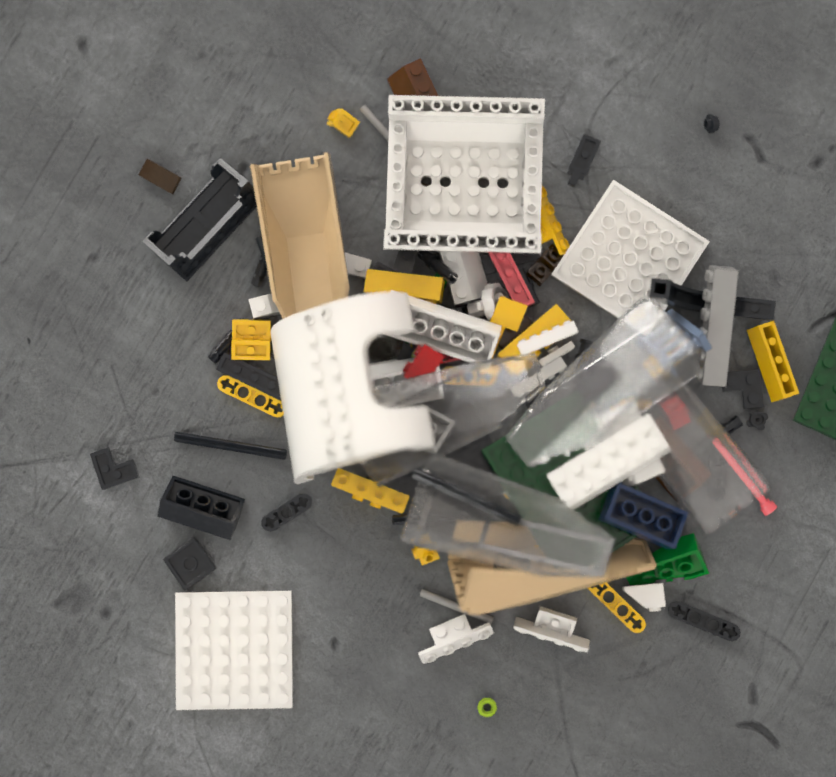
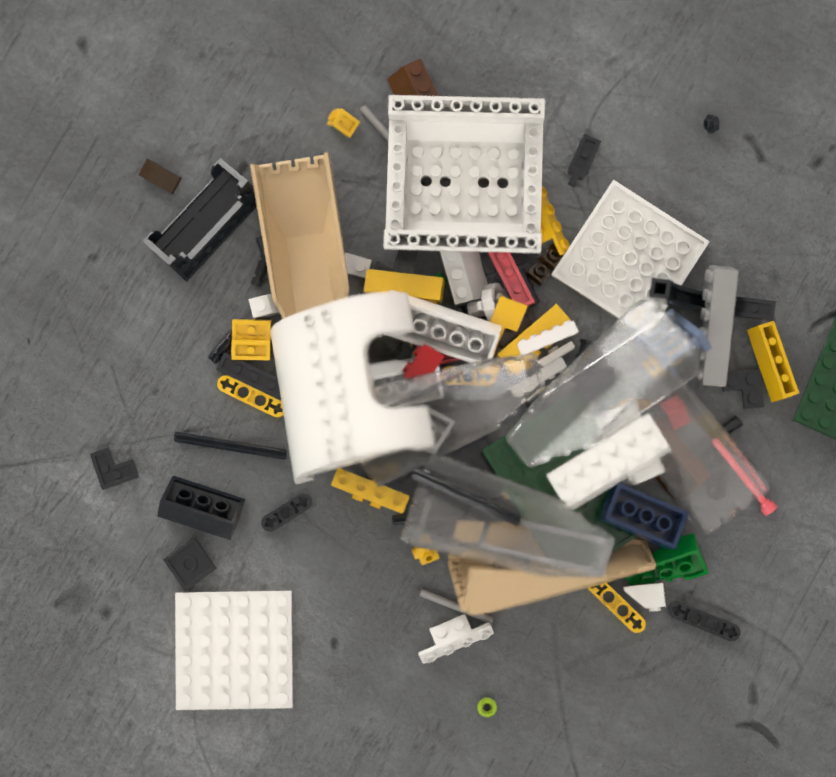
black pin [418,250,458,284] -> none
white bracket [513,606,590,652] -> none
black plate [746,409,768,431] -> none

